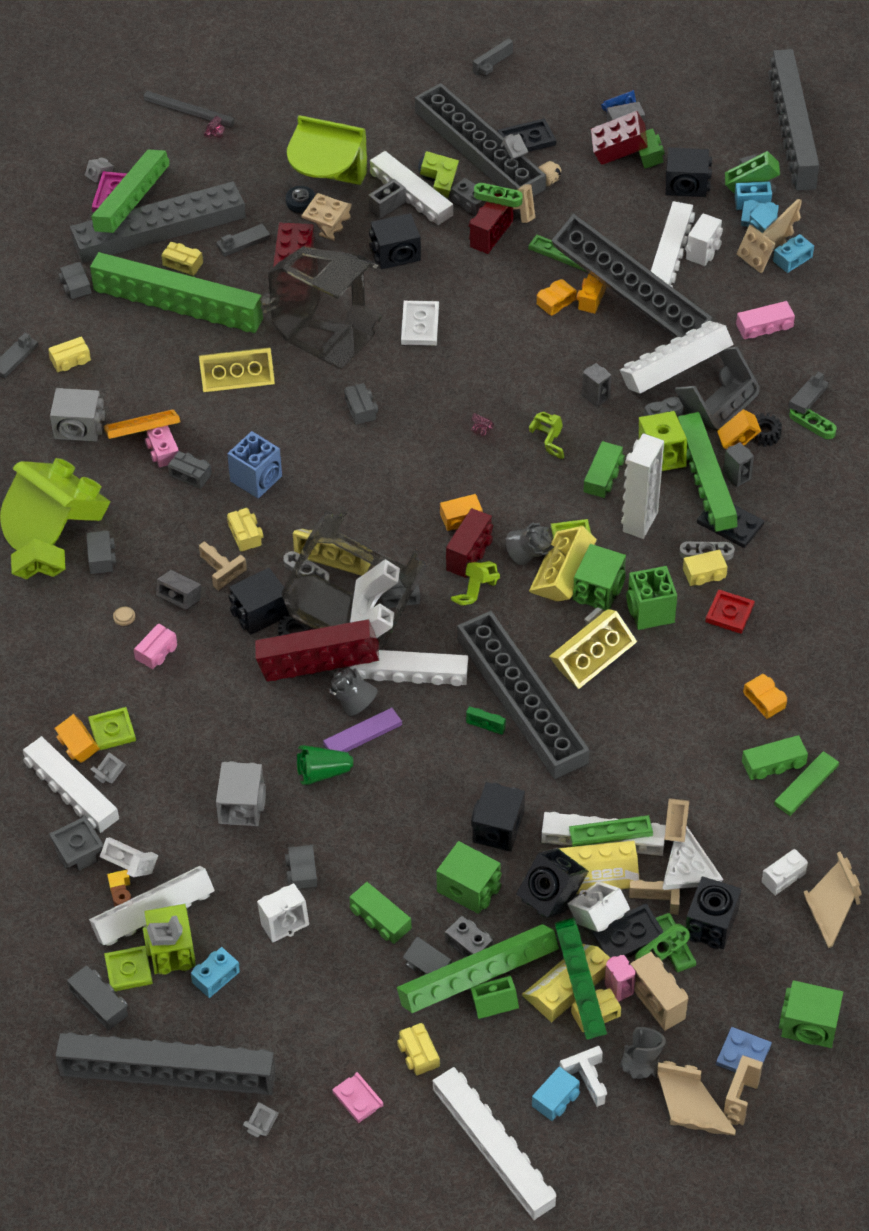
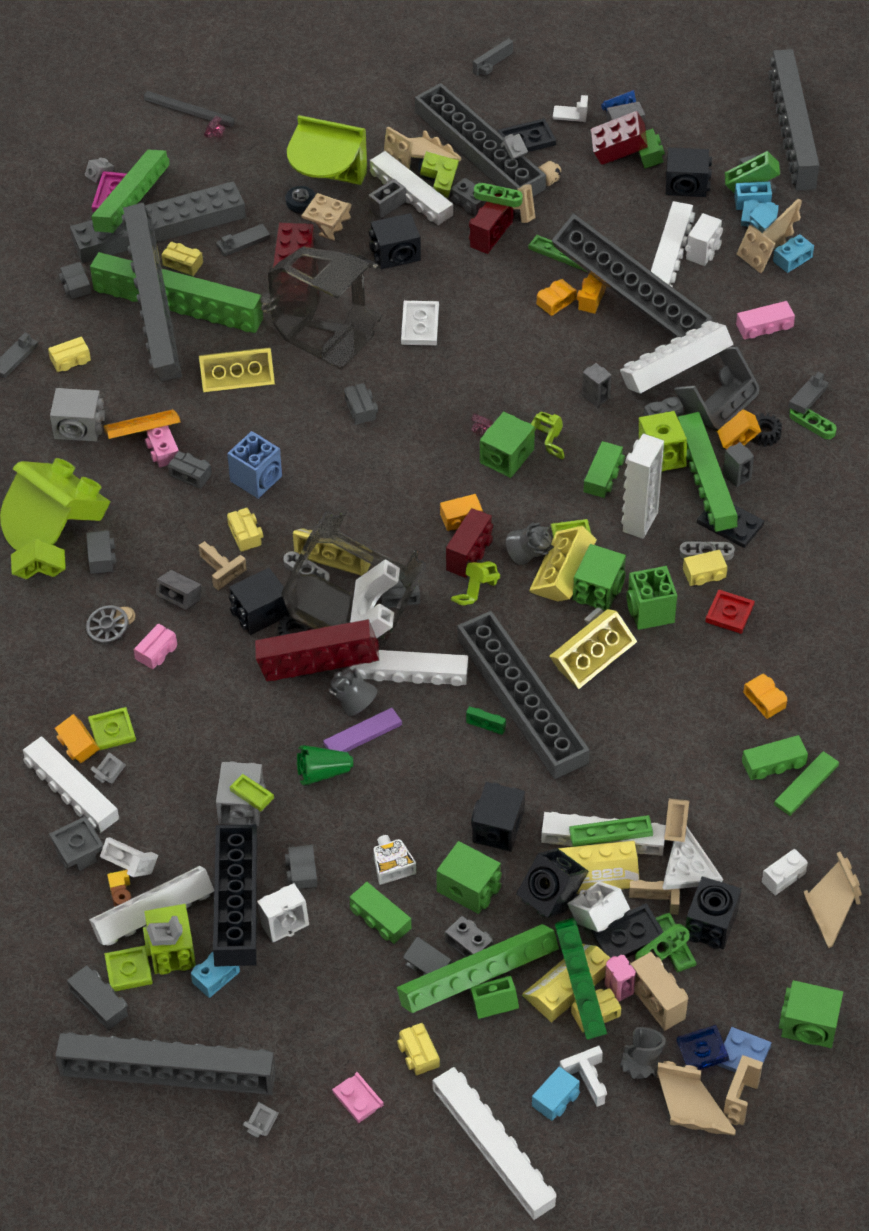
none -> flat silver wheel [86,605,129,644]
none -> dark grey brick [122,202,182,381]
none -> black brick [213,824,258,967]
none -> lime tile [230,774,274,812]
none -> torso [373,835,416,885]
none -> tan piece [384,127,461,169]
none -> bright green brick [480,412,535,478]
none -> white bracket [553,95,588,122]
none -> clear blue plate [676,1025,729,1070]

